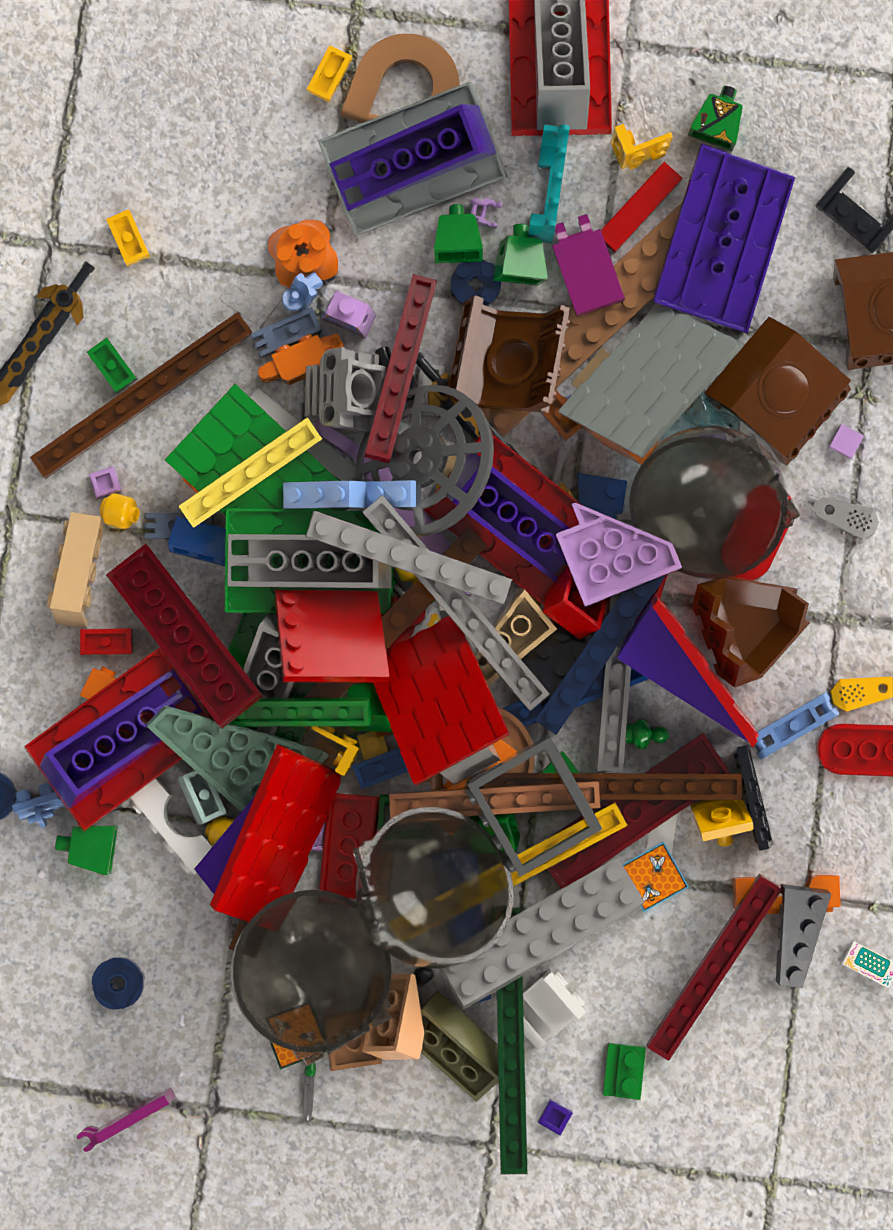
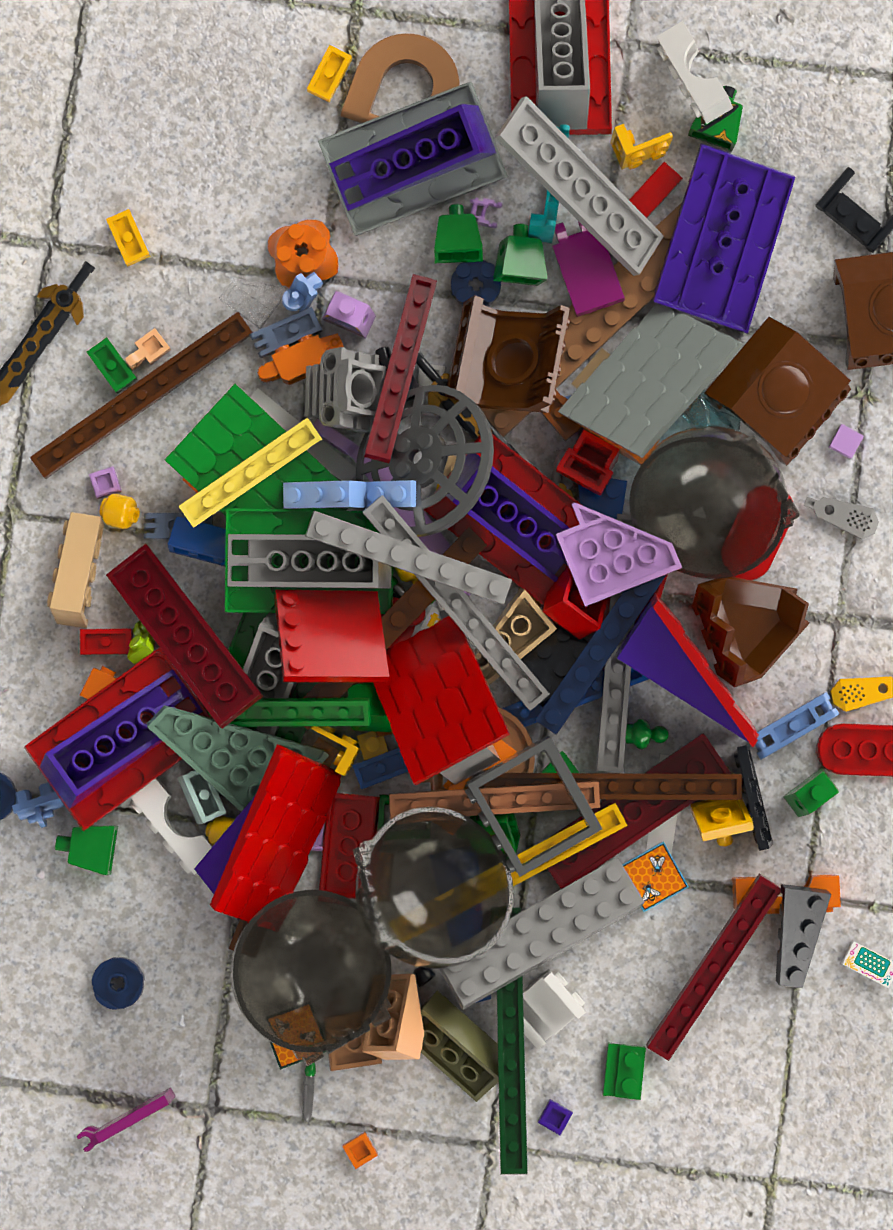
none -> light nougat plate [125,328,171,371]
none -> lime plate [127,621,155,665]
none -> orange plate [342,1132,378,1169]
none -> light grey plate [495,96,664,276]
none -> red plate [556,430,620,496]
none -> white arch [656,21,733,124]
none -> green torso [783,768,839,817]

